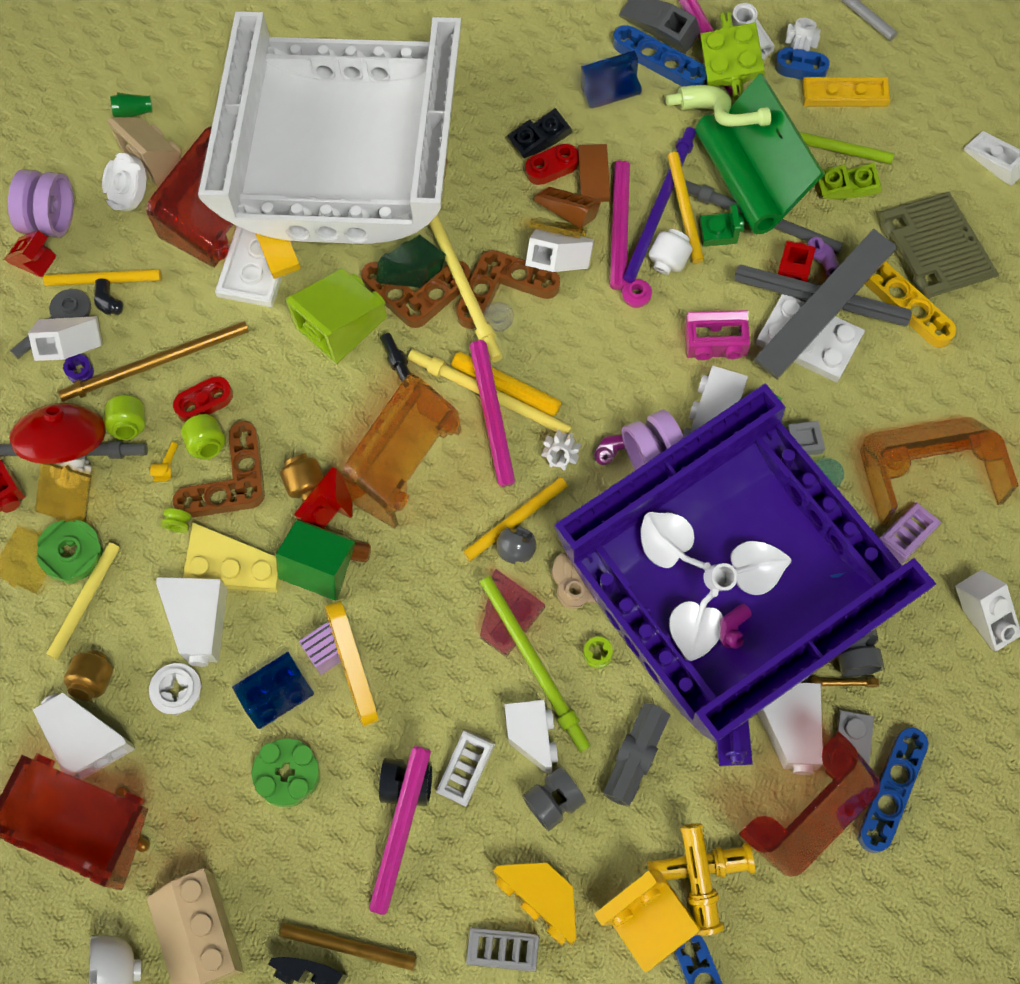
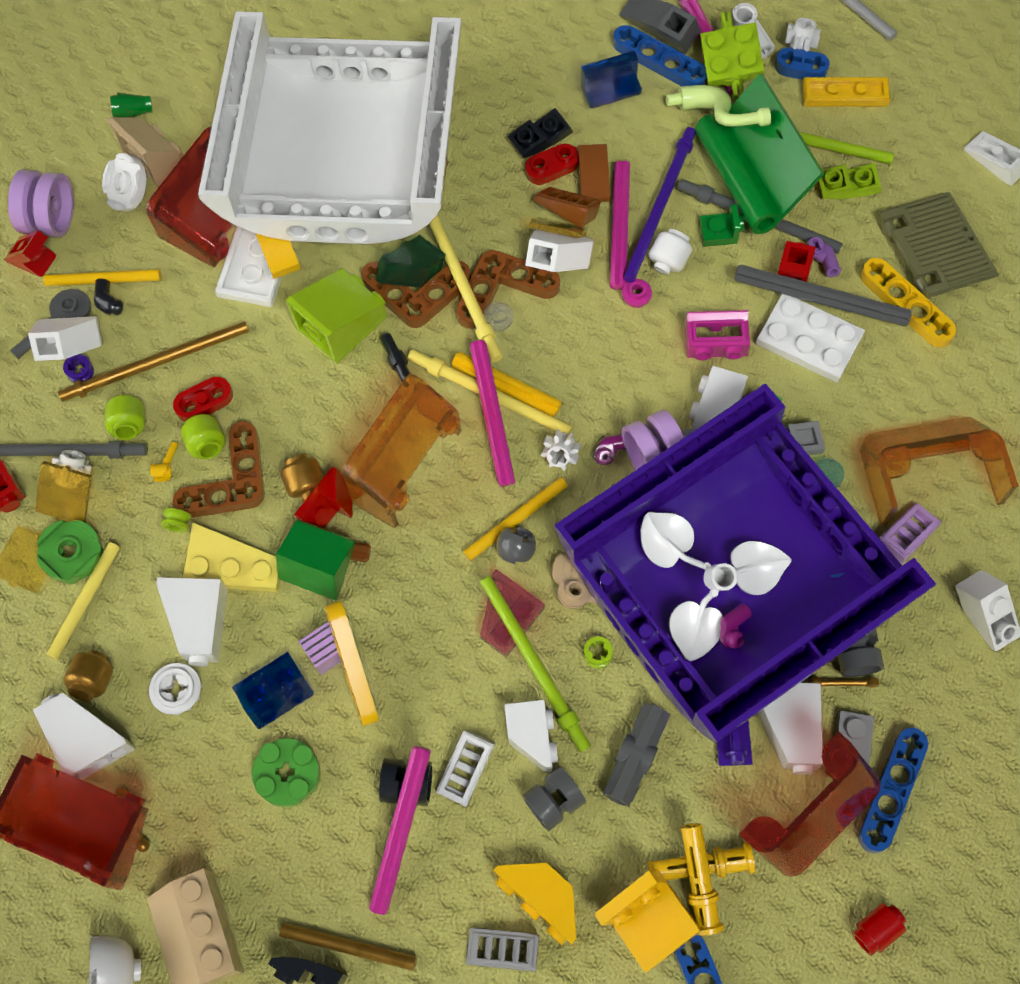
red dish [9,403,106,464] -> none
yellow bar [667,152,704,263] -> none
dark grey tile [754,229,897,380] -> none
none -> red brick [852,903,906,956]

